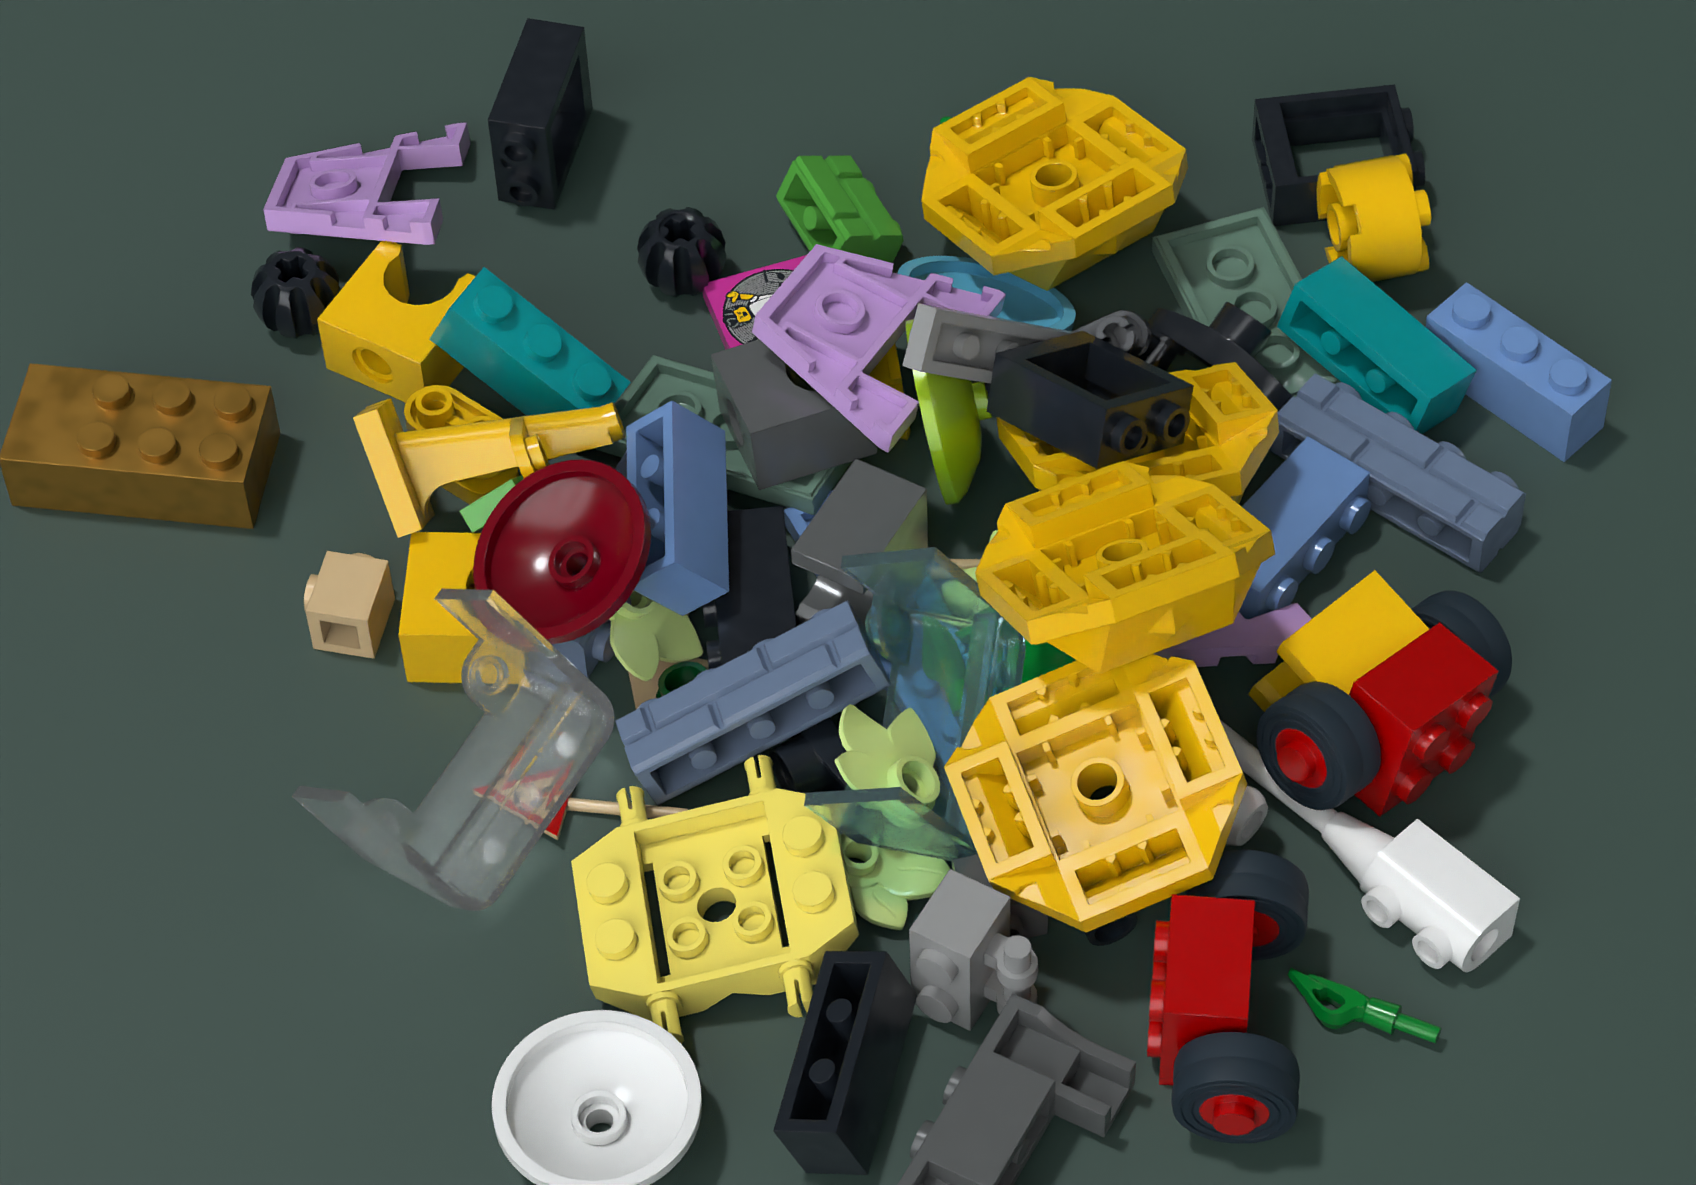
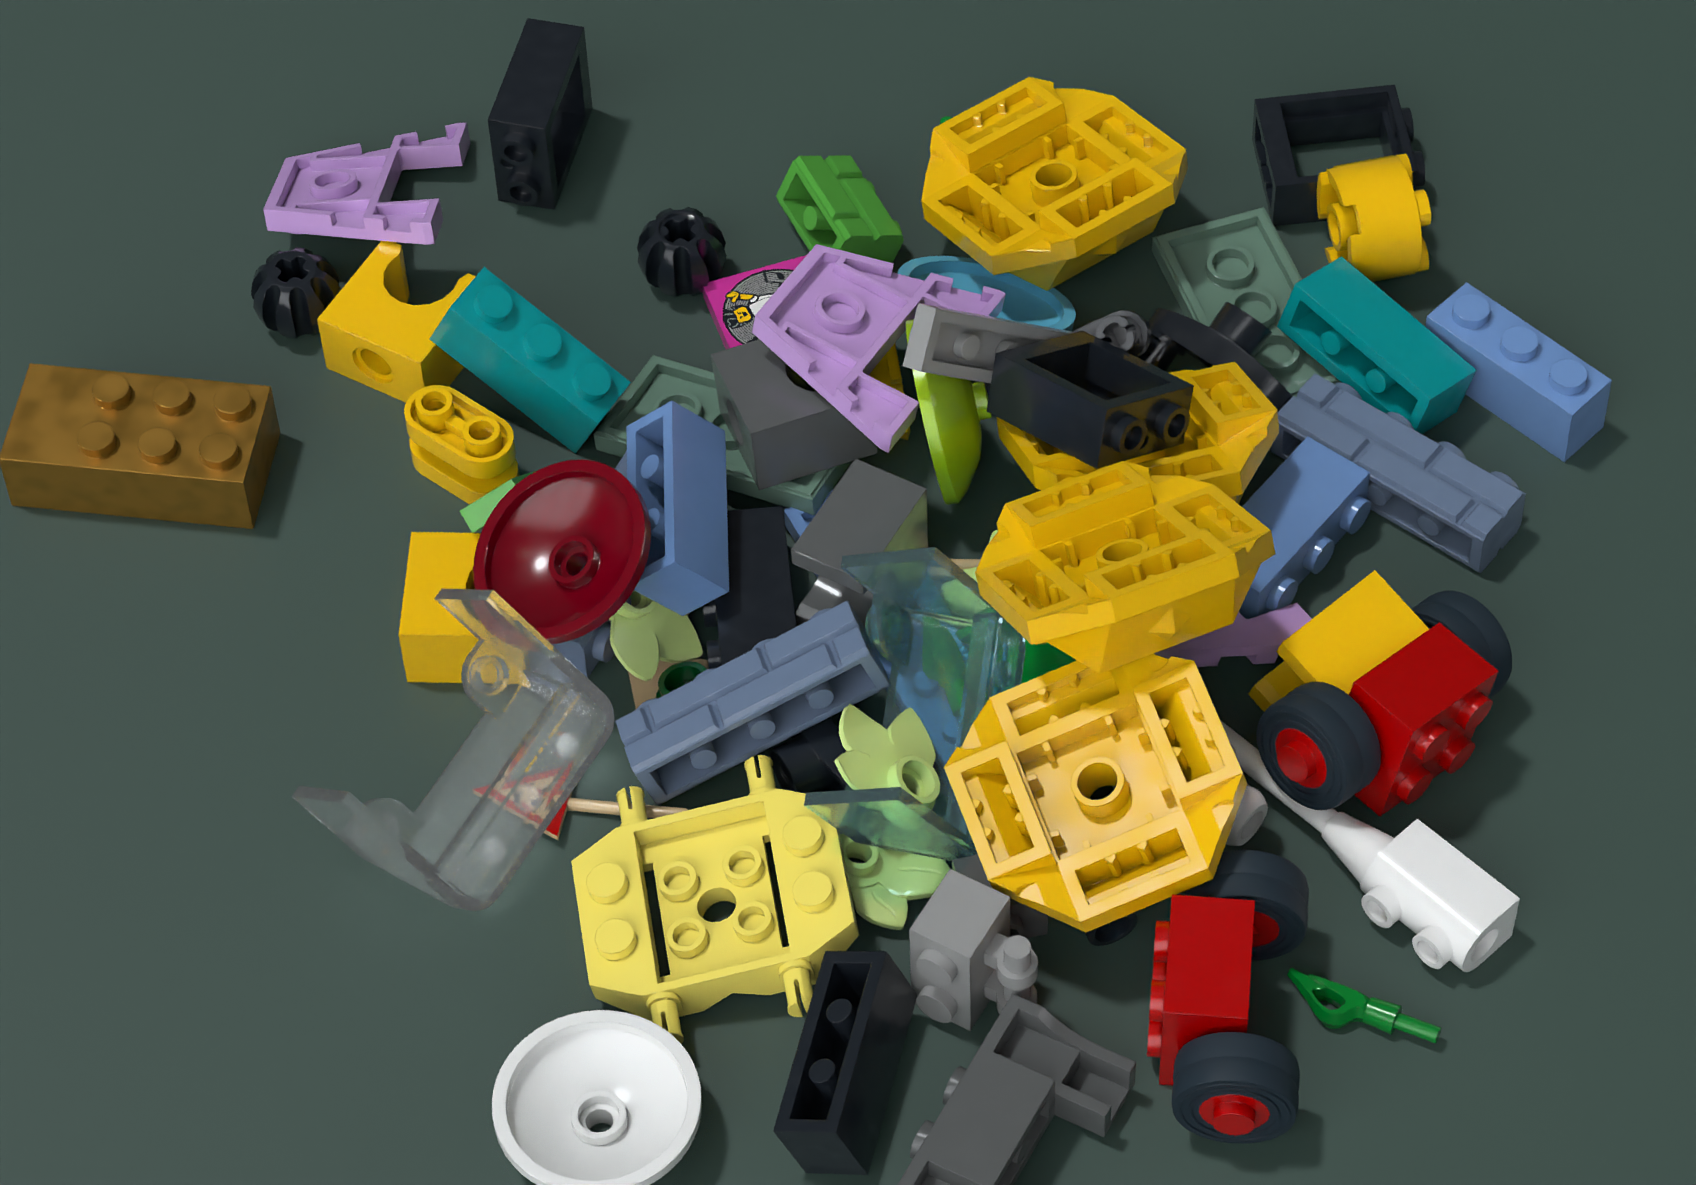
tan brick [304,551,395,659] -> none
yellow piece [353,398,626,538] -> none

